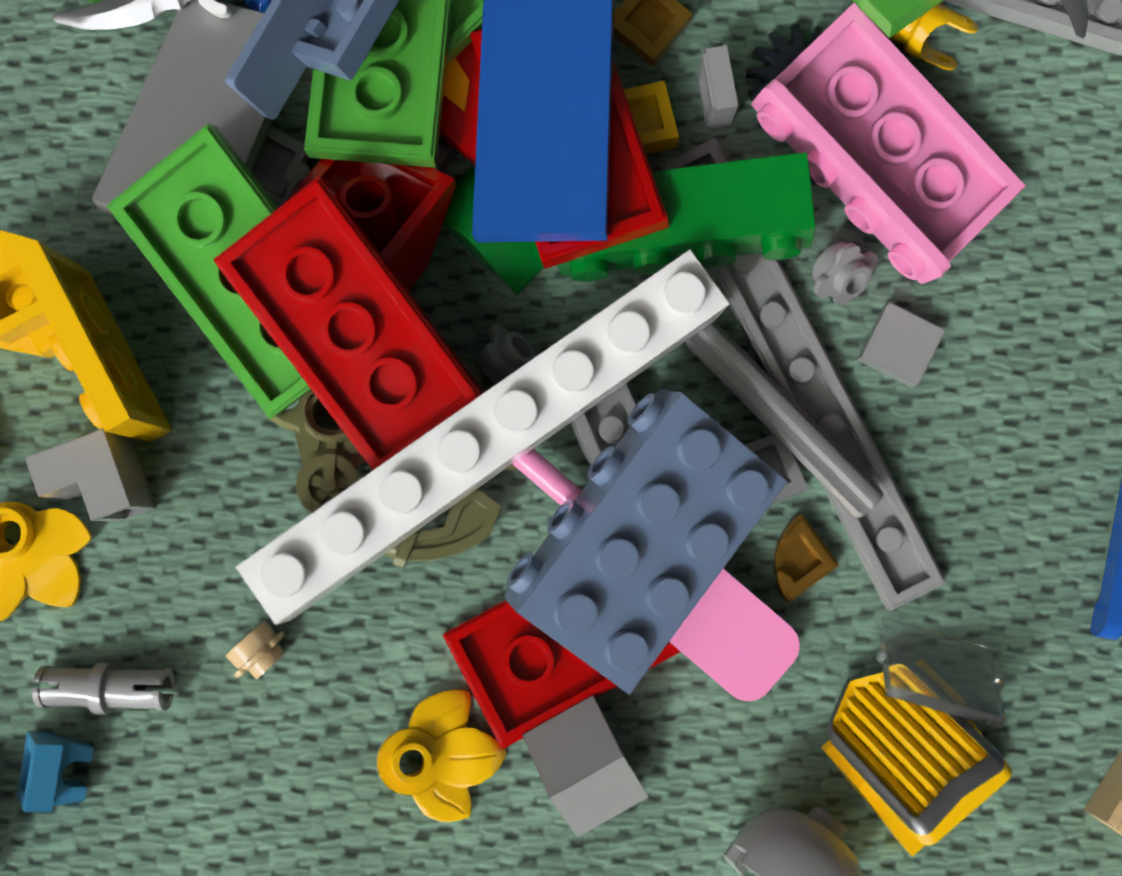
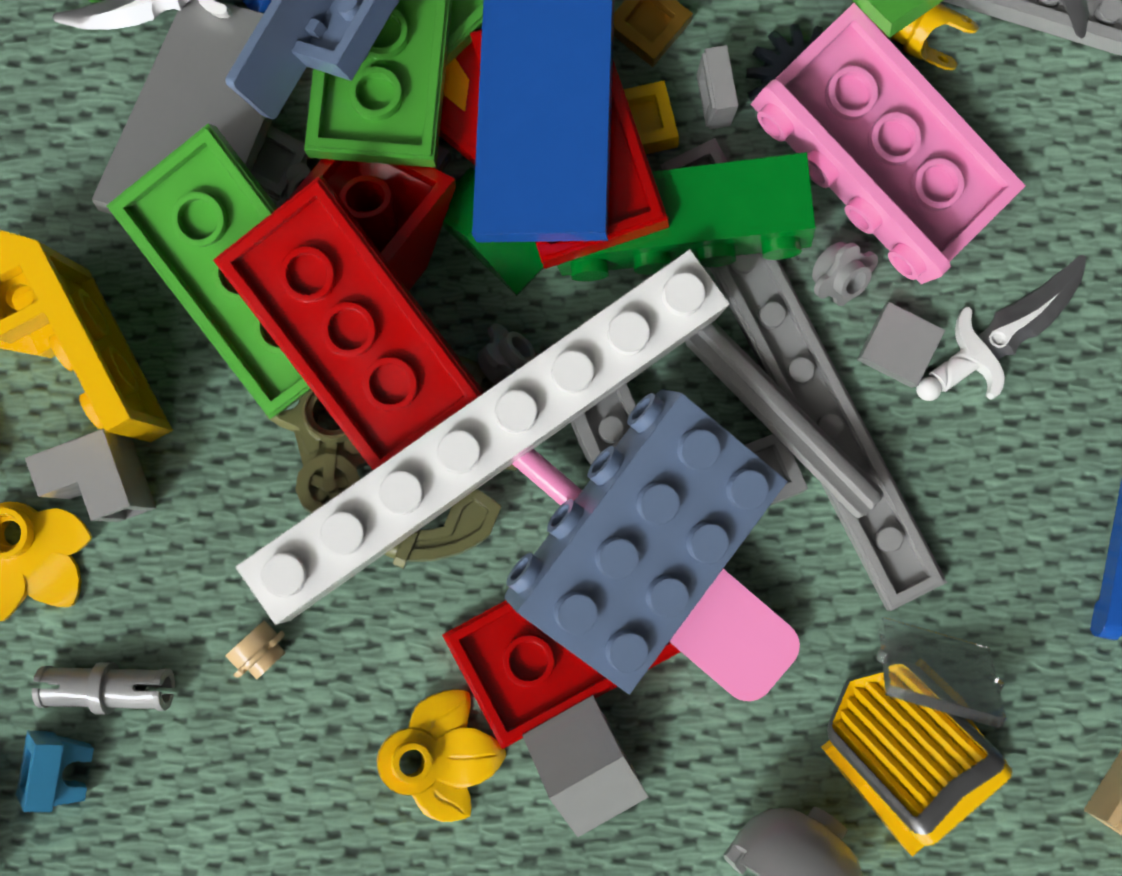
pearl gold tile [773,513,840,603] -> none
none -> piece [916,255,1086,401]

